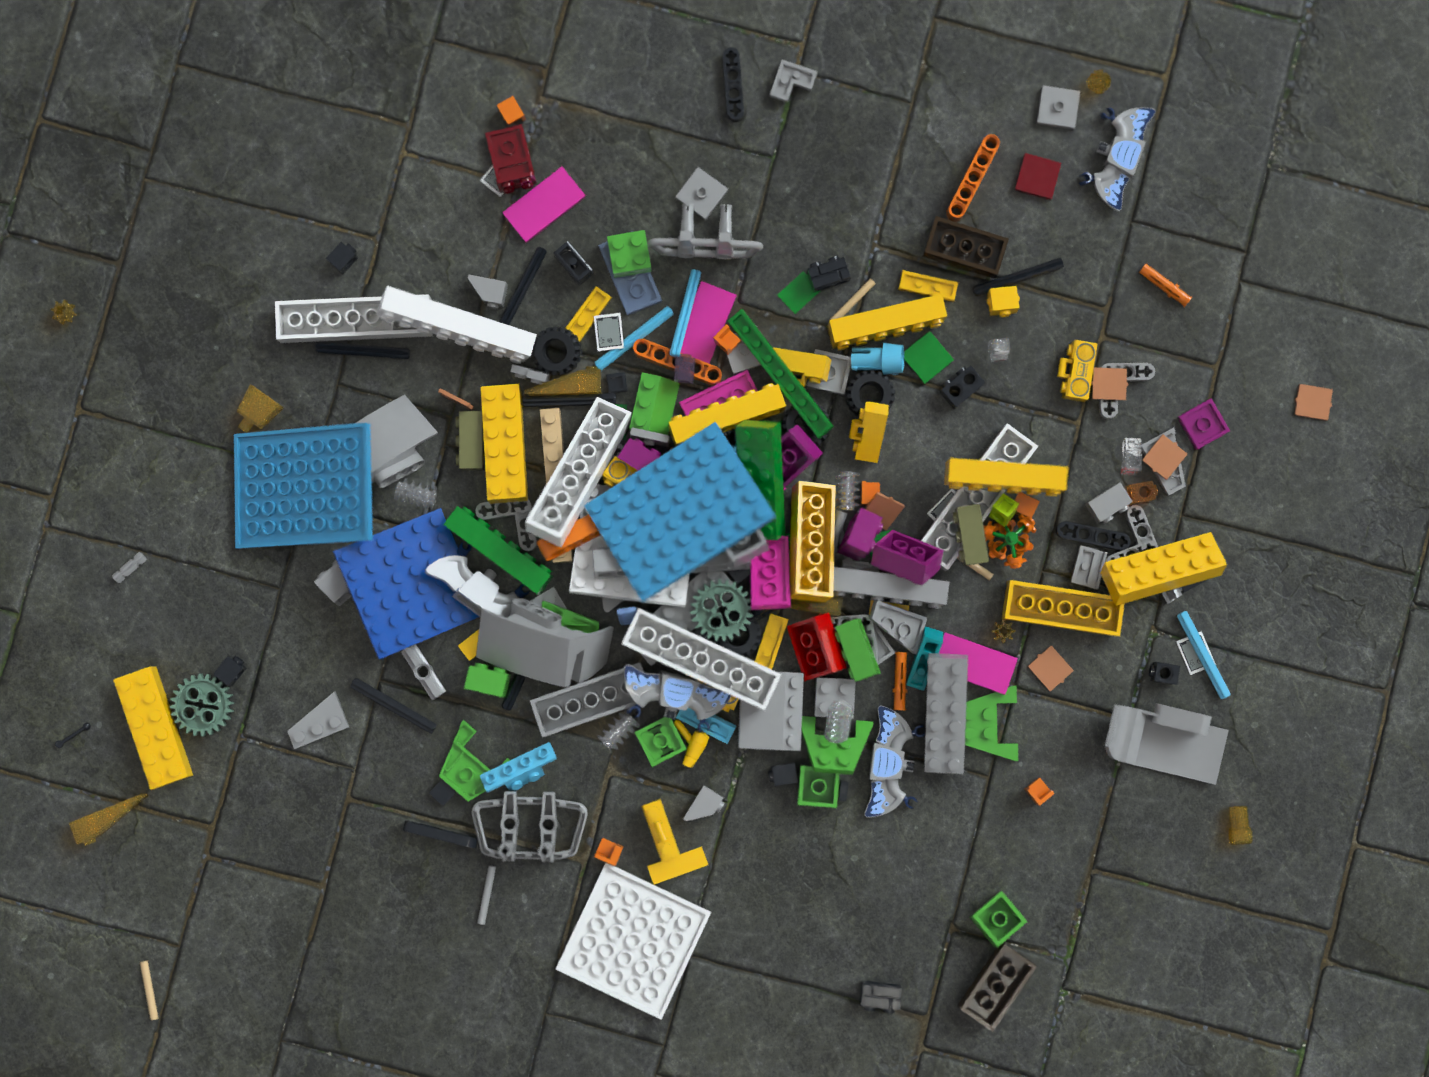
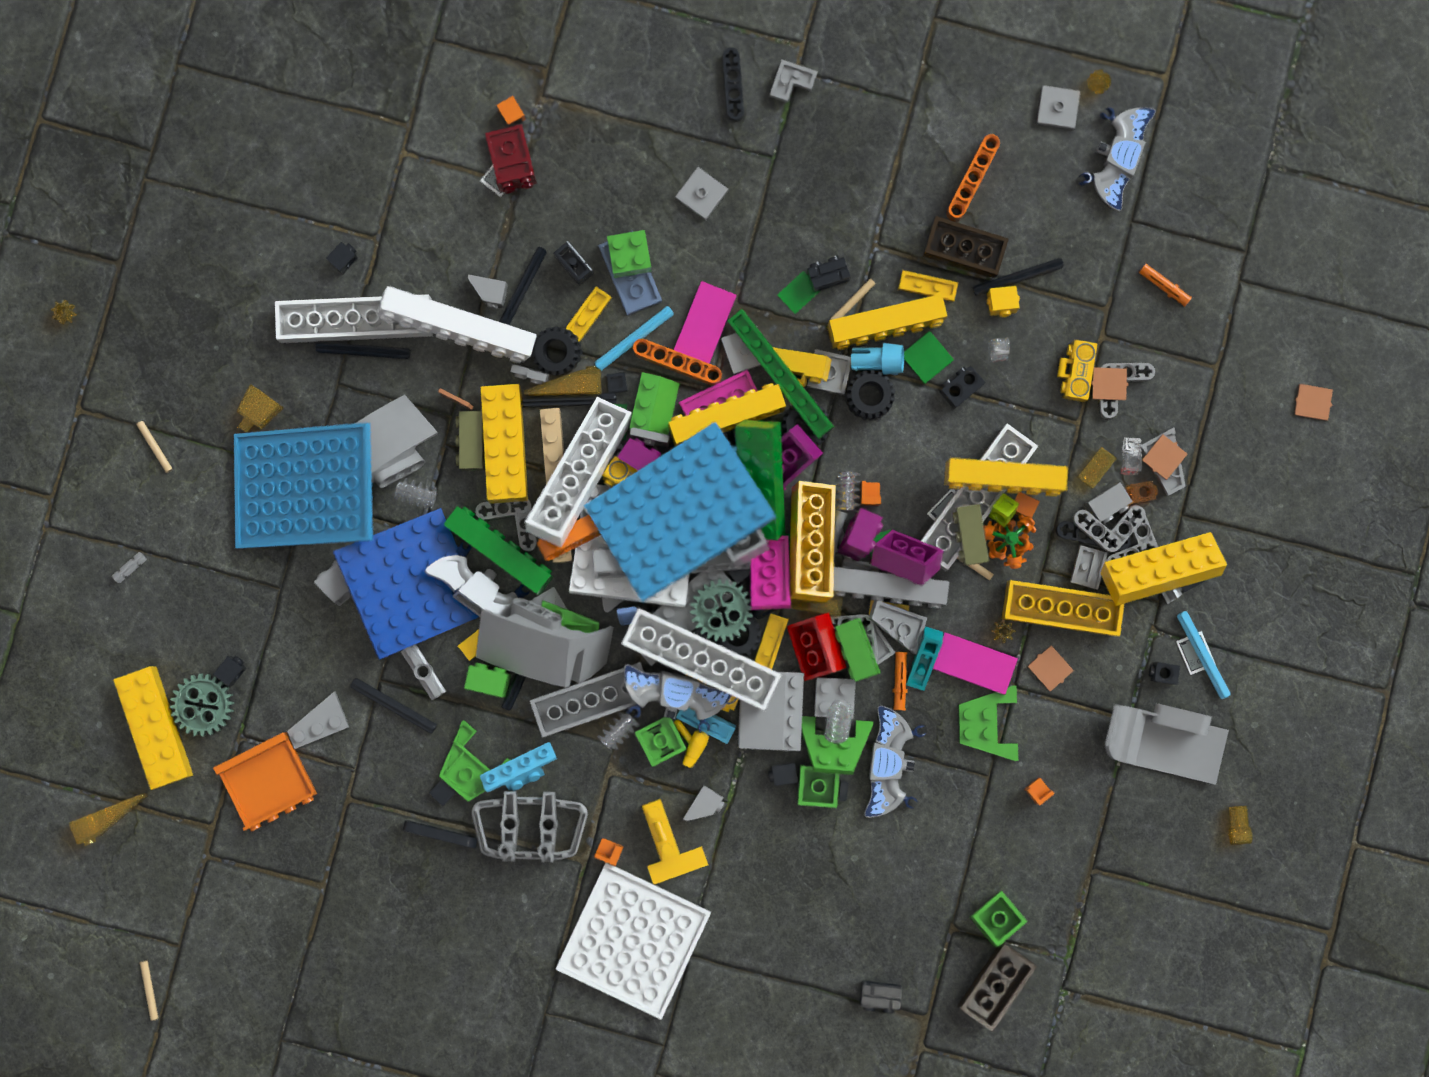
black hinge [55,722,91,748] -> none
light grey bar [477,865,496,925] -> none
dark pink tile [502,167,586,243] -> none
sticker [594,313,624,351] -> none
light grey piece [647,203,763,260] -> none
medium azure axle [670,269,701,357] -> none
clear purple brick [674,354,695,384] -> none
orange panel [713,324,741,355] -> none
yellow piece [849,402,889,463] -> none
nougat piece [865,492,905,530] -> none
light grey brick [924,653,968,774] -> none
dark red tile [1015,153,1062,200] -> none
magenta tile [1177,398,1230,450] -> none
none -> tan bar [136,421,173,473]
none -> orange panel [213,732,317,832]
none -> light grey beam [1073,506,1146,553]
none -> clear yellow plate [1077,447,1117,489]

